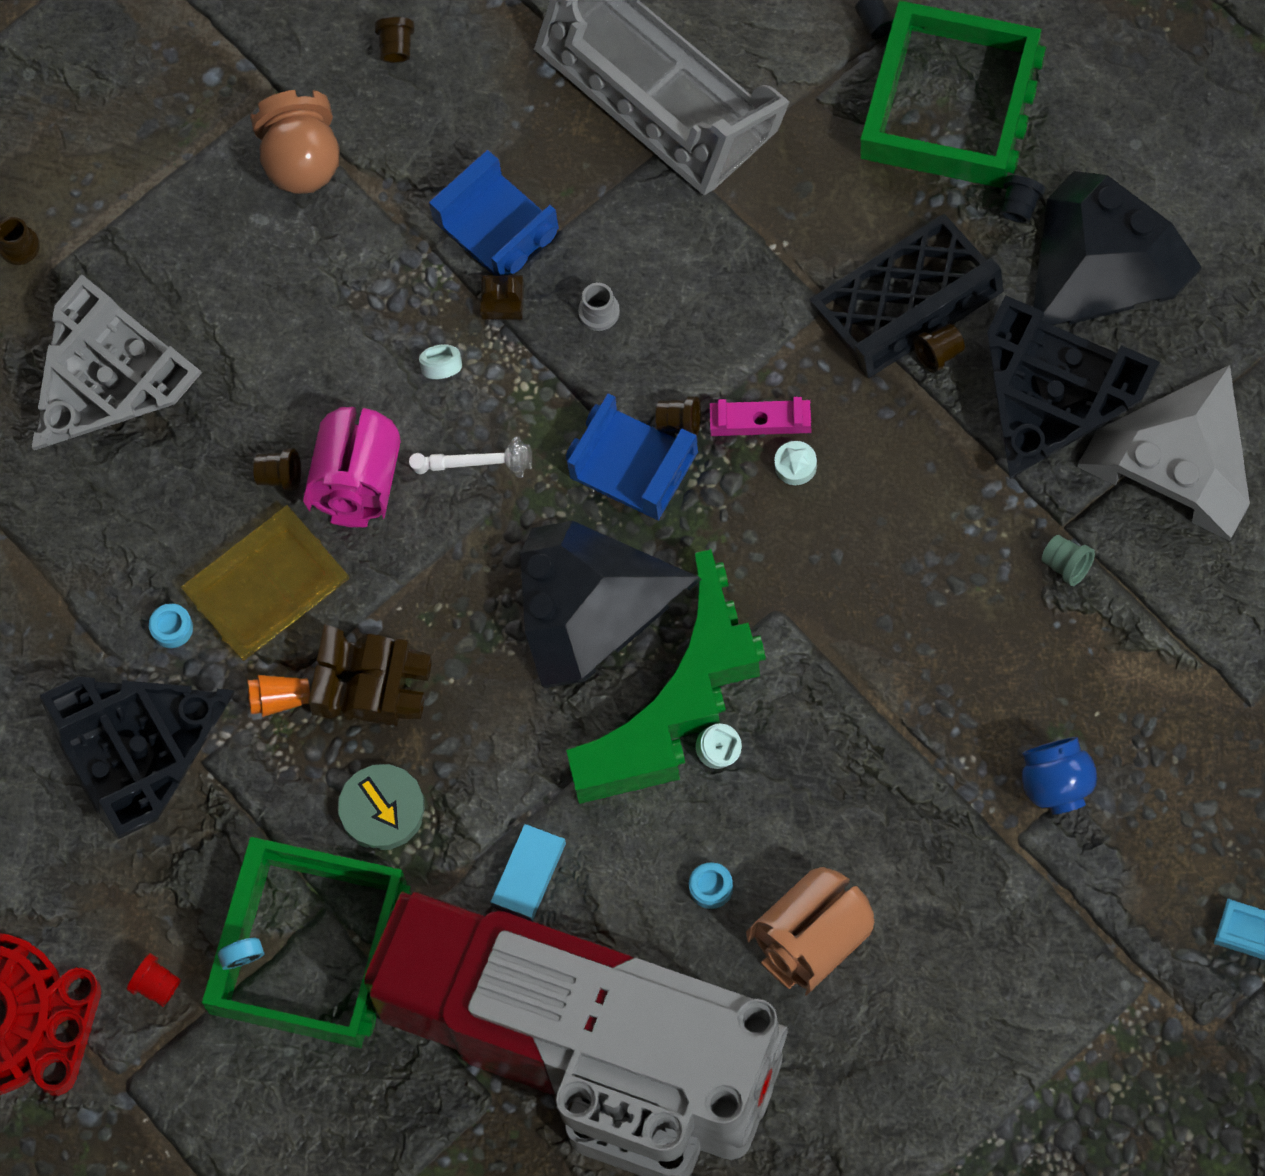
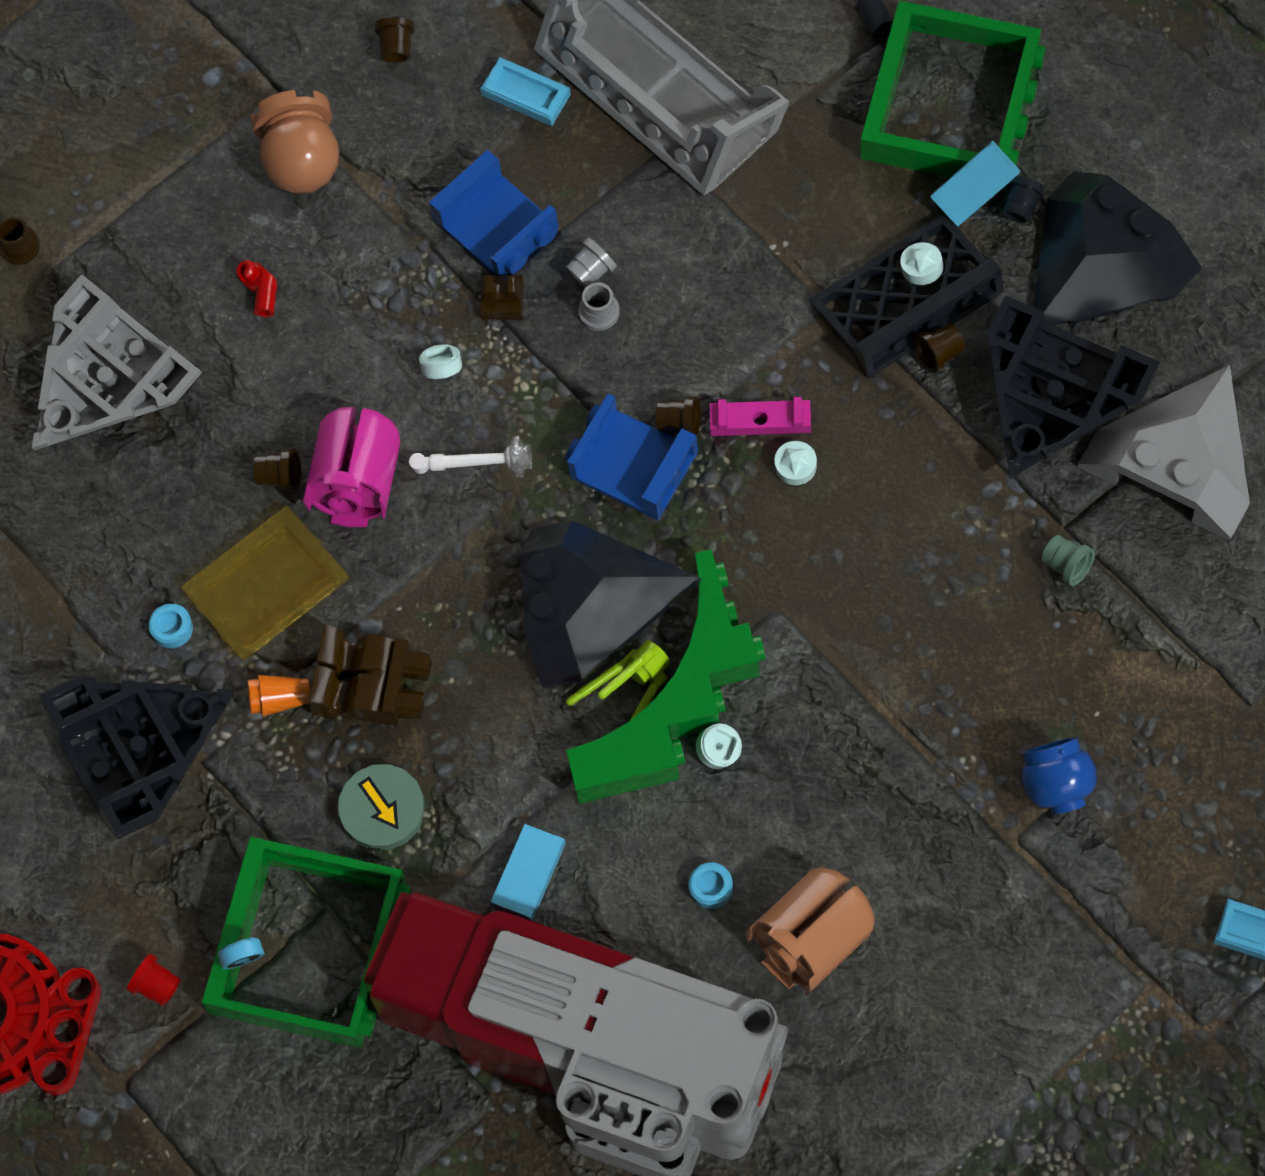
none -> red arm [236,260,277,317]
none -> medium azure tile [480,57,571,126]
none -> light grey piece [566,237,617,288]
none -> lime plant [566,640,671,720]
none -> light aqua tile [900,242,943,285]
none -> medium azure tile [930,140,1020,227]

